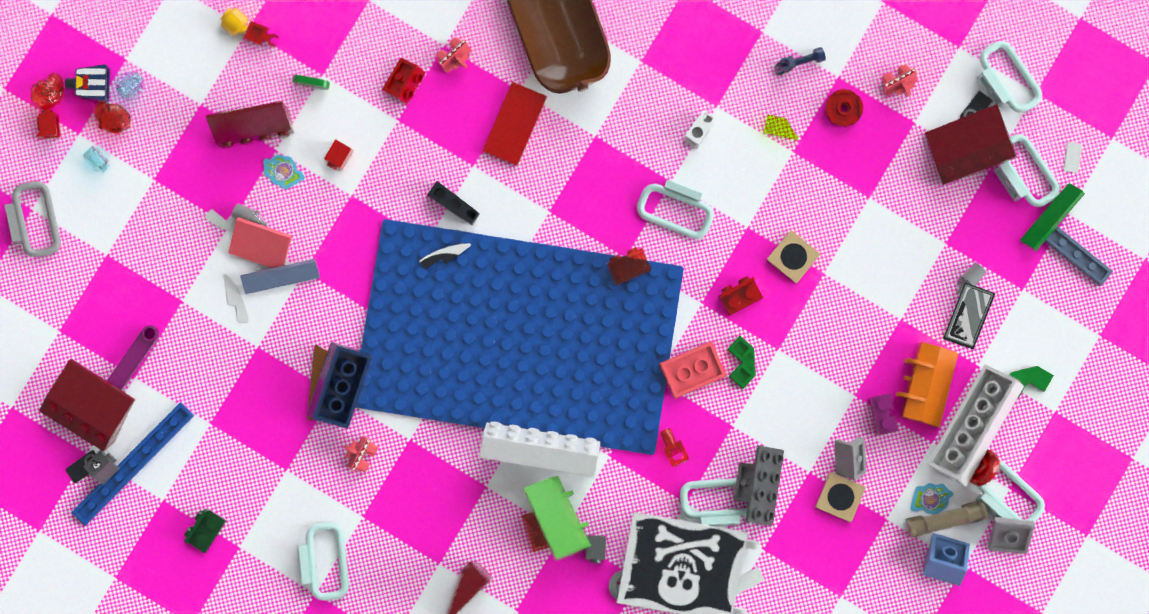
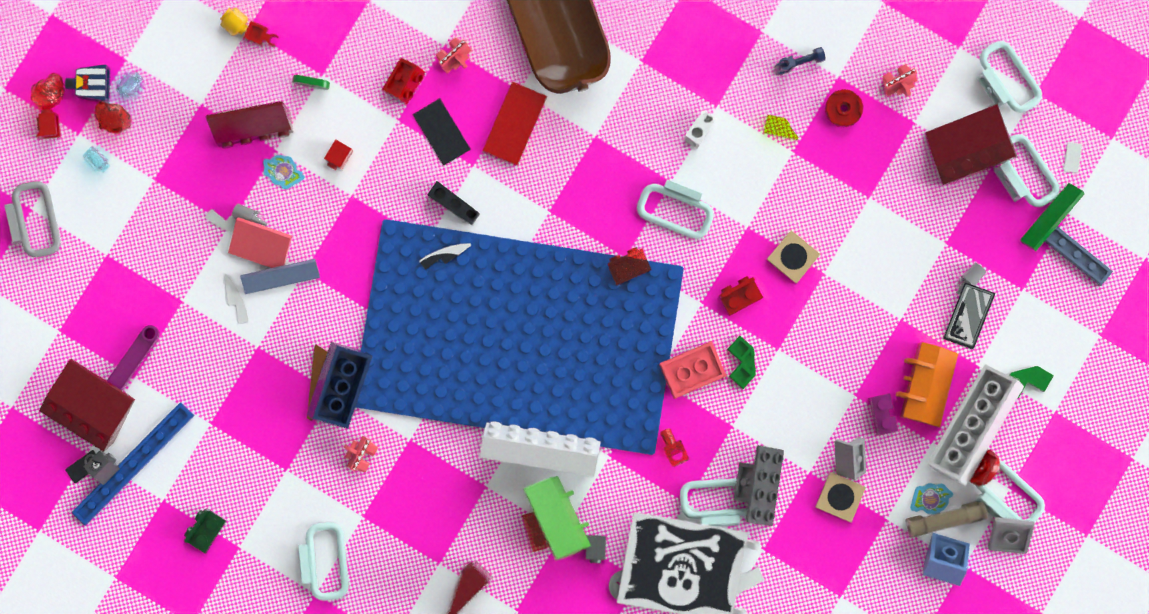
black sticker [959,90,993,118] -> none
none -> black sticker [412,98,471,166]

